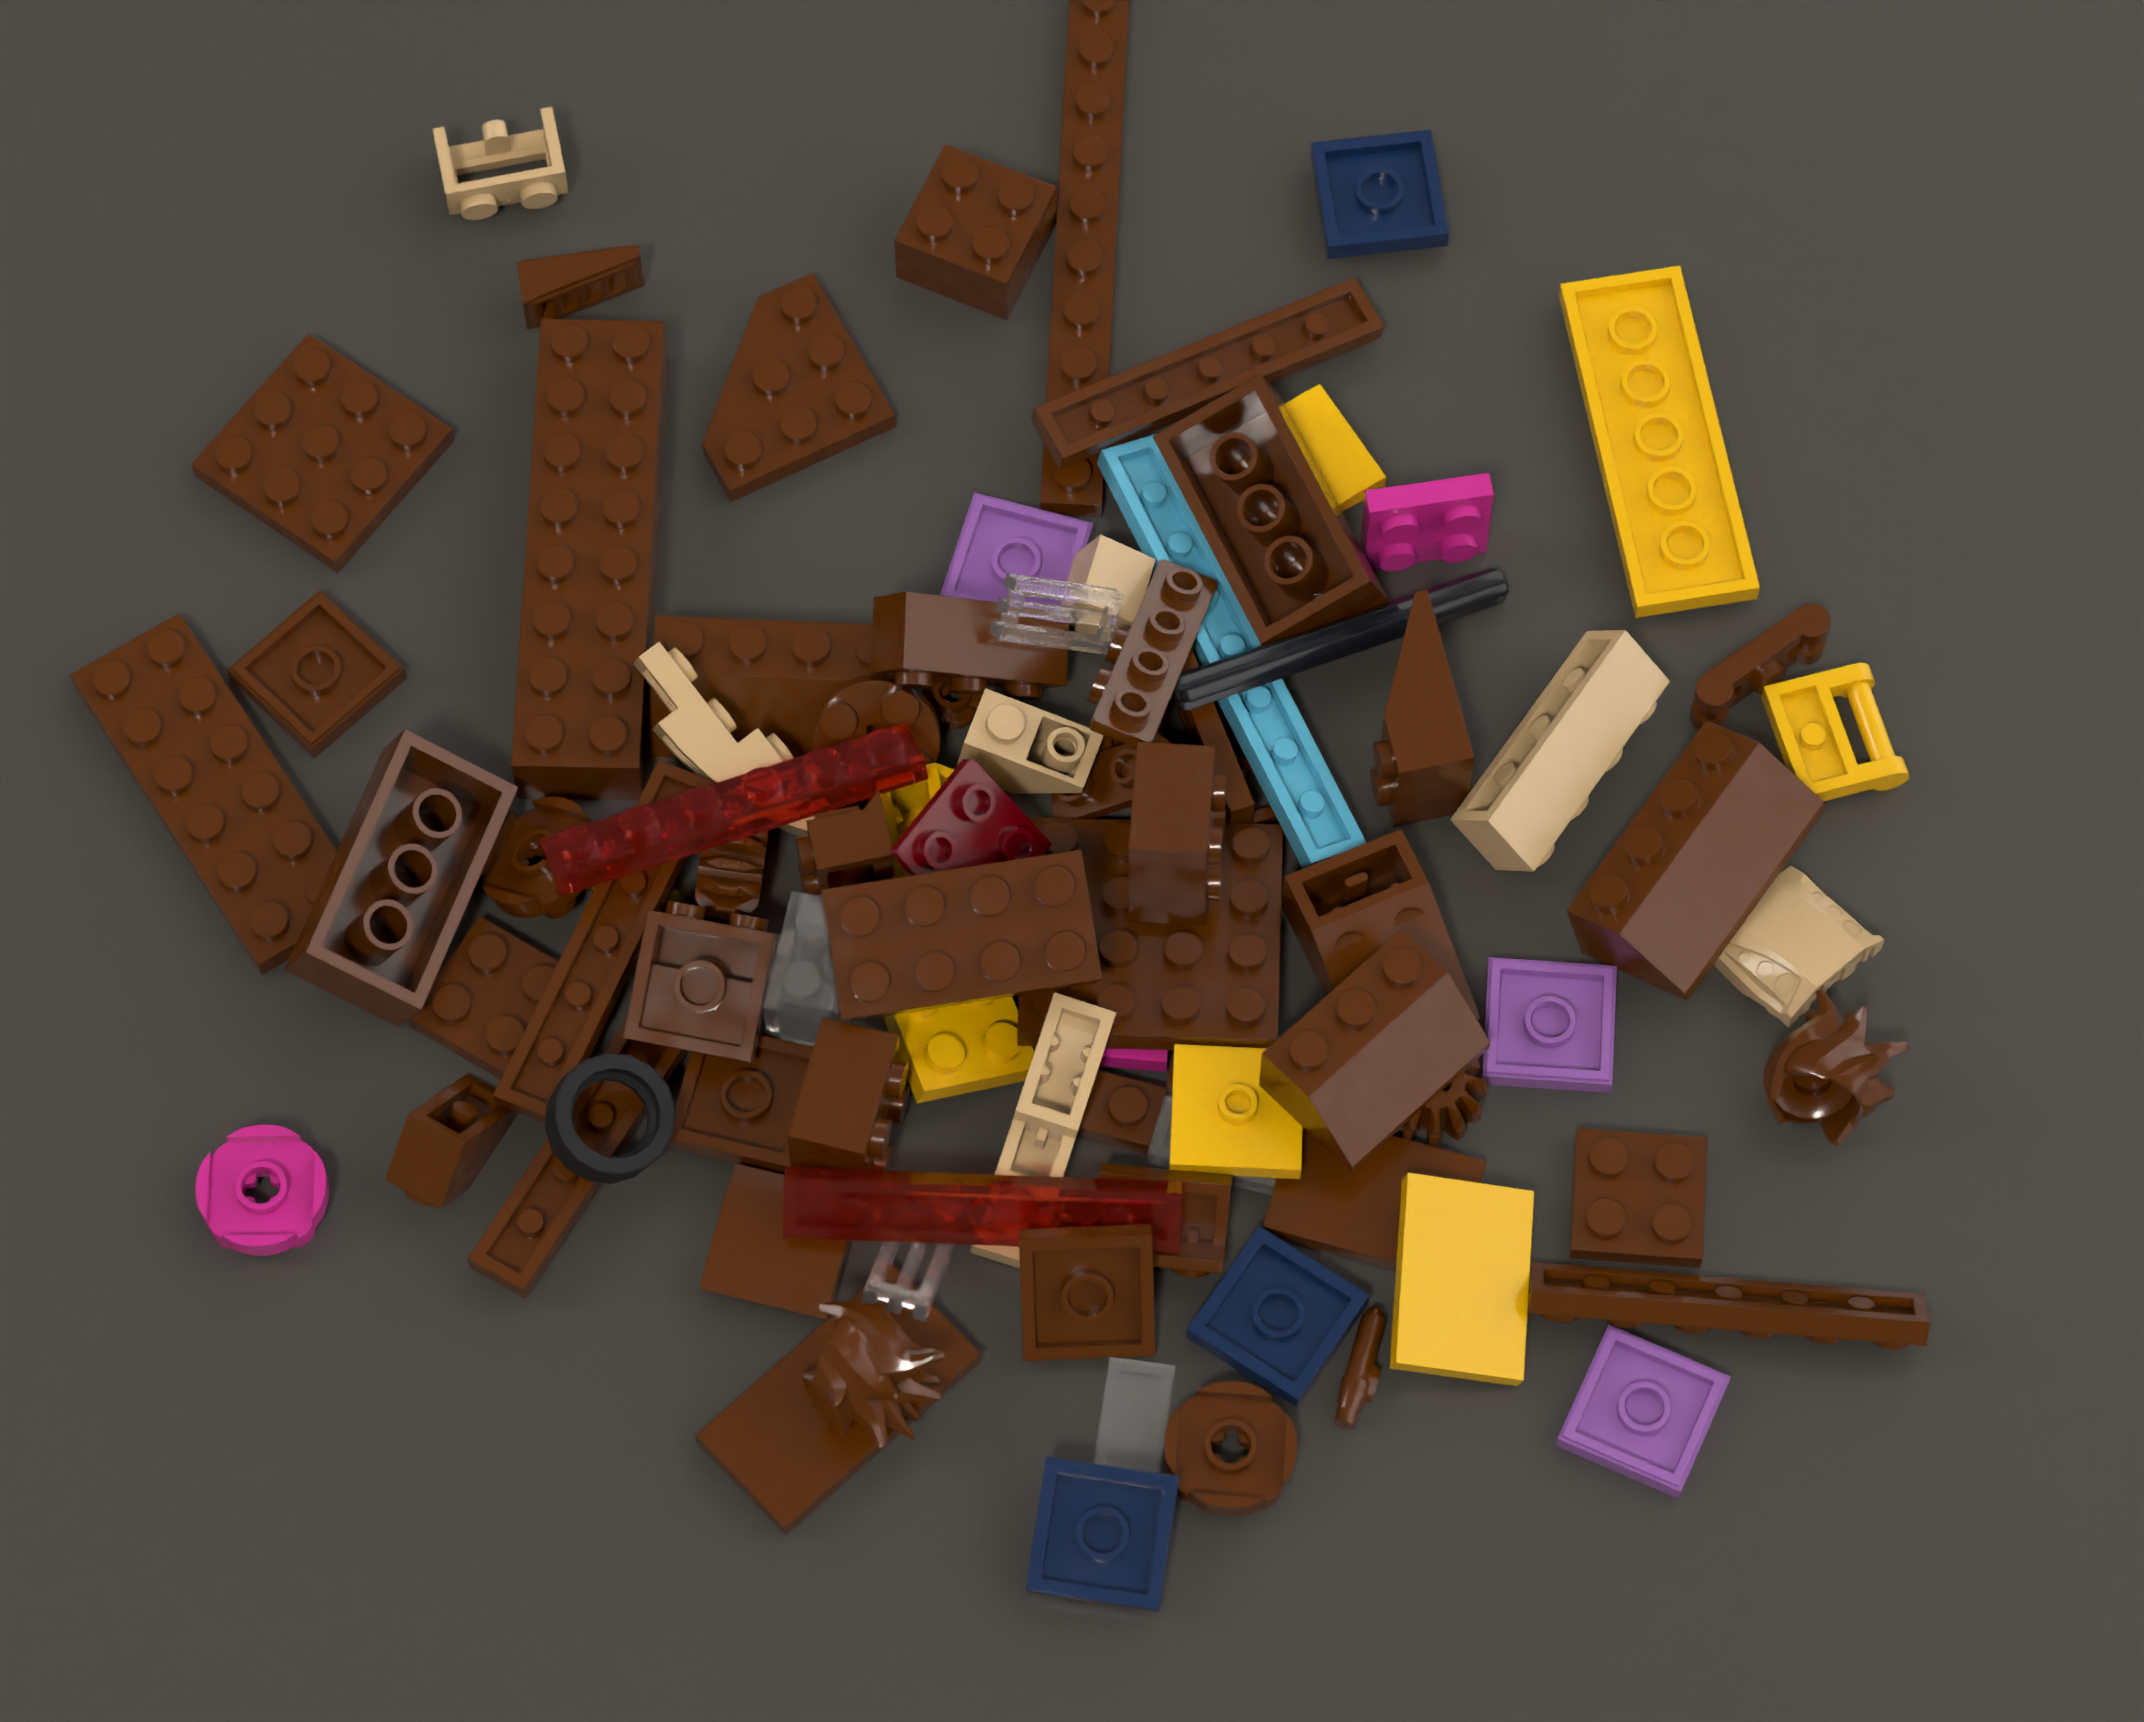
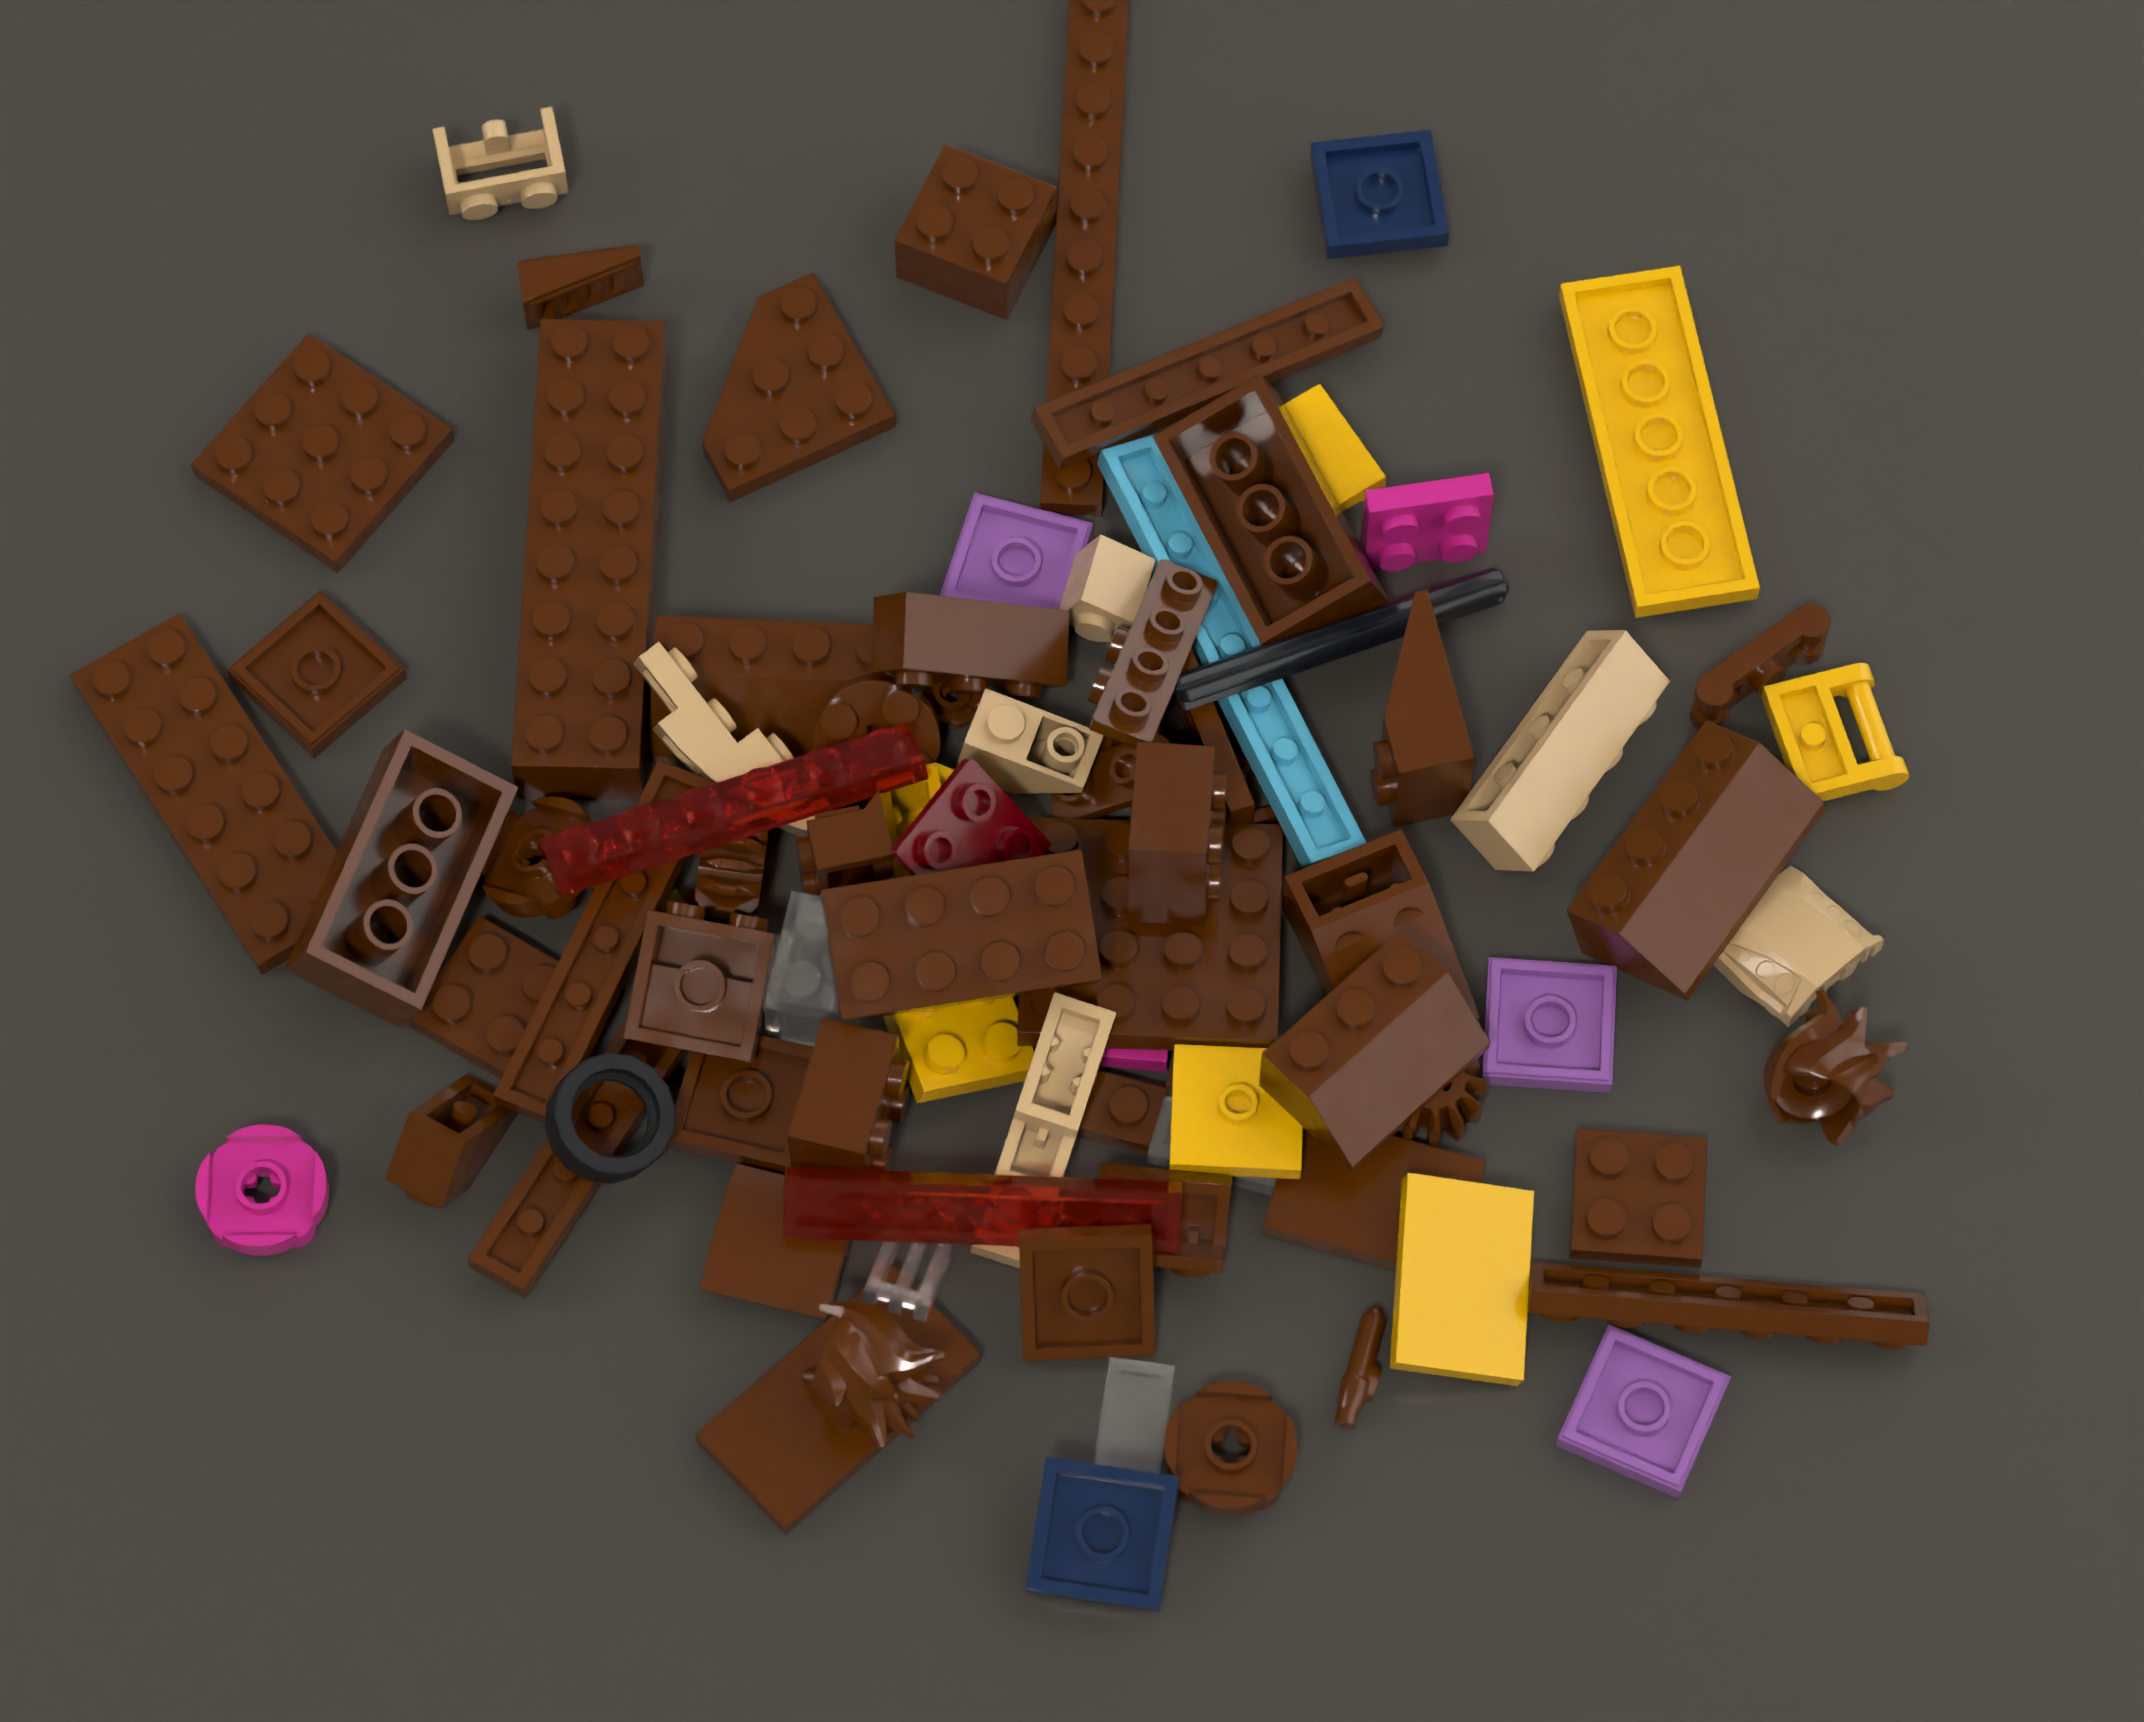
clear tile [989,573,1125,655] -> none
dark blue plate [1186,1226,1370,1408] -> none

